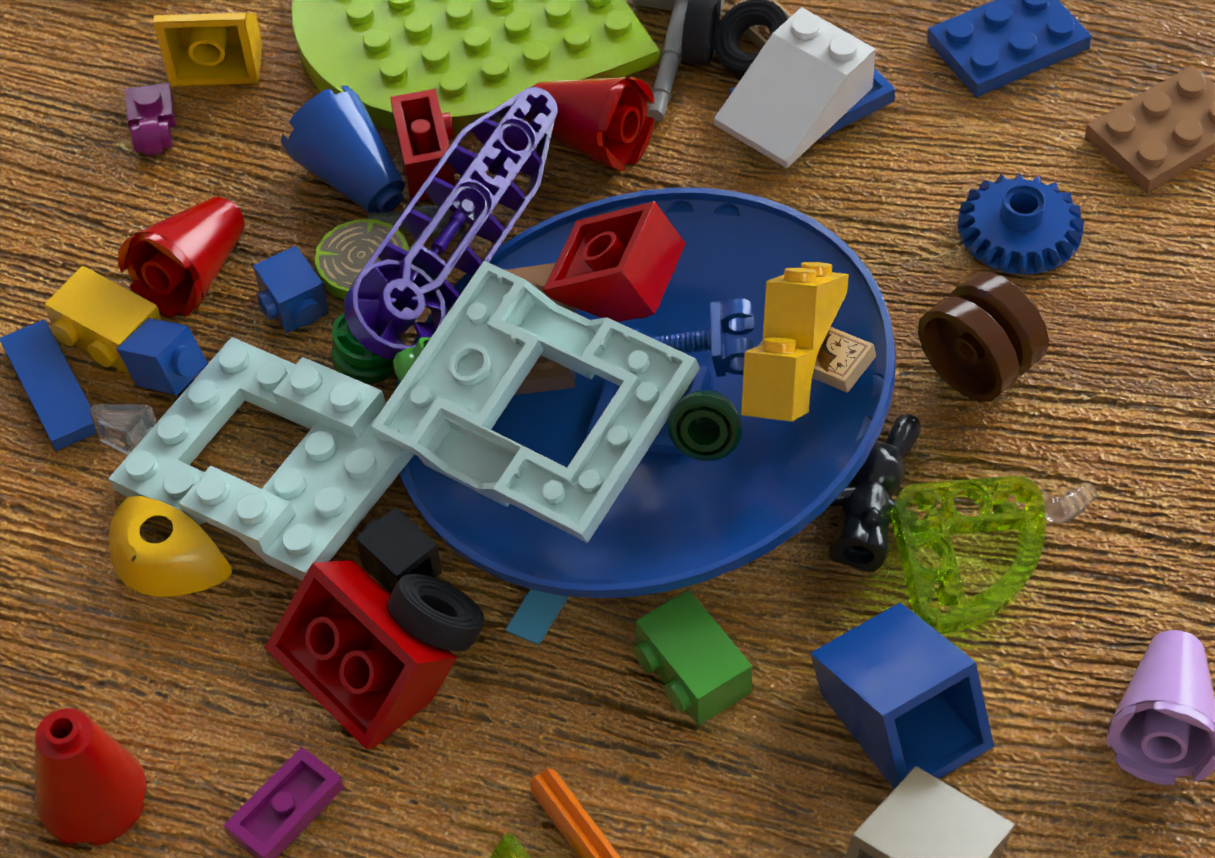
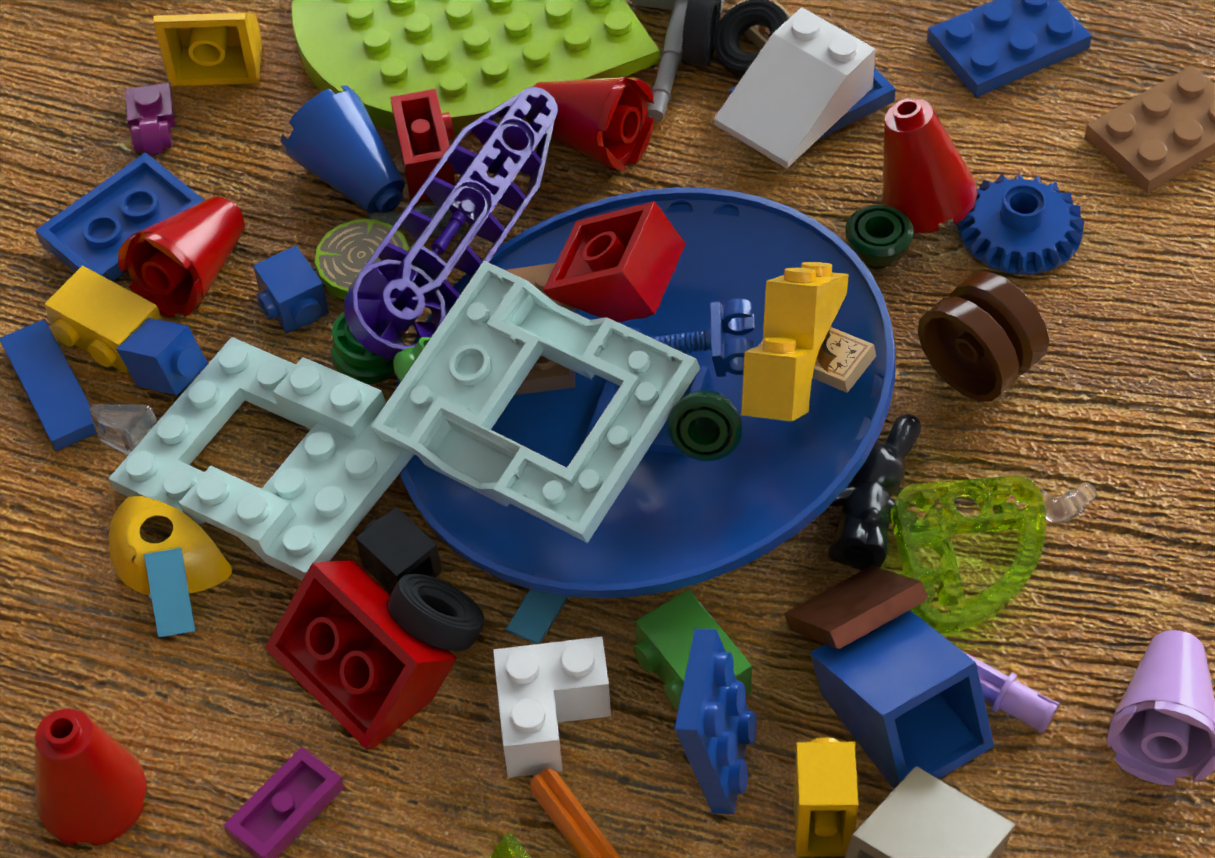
none -> blue plate [35,152,205,281]
none -> medium azure window [144,548,196,638]
none -> white brick [493,636,611,778]
none -> blue plate [674,629,757,815]
none -> copper tile [784,565,928,649]
none -> yellow brick [793,737,858,857]
none -> dark green brick [845,205,914,269]
none -> red cone [882,98,978,233]
none -> lavender axle [966,654,1060,734]

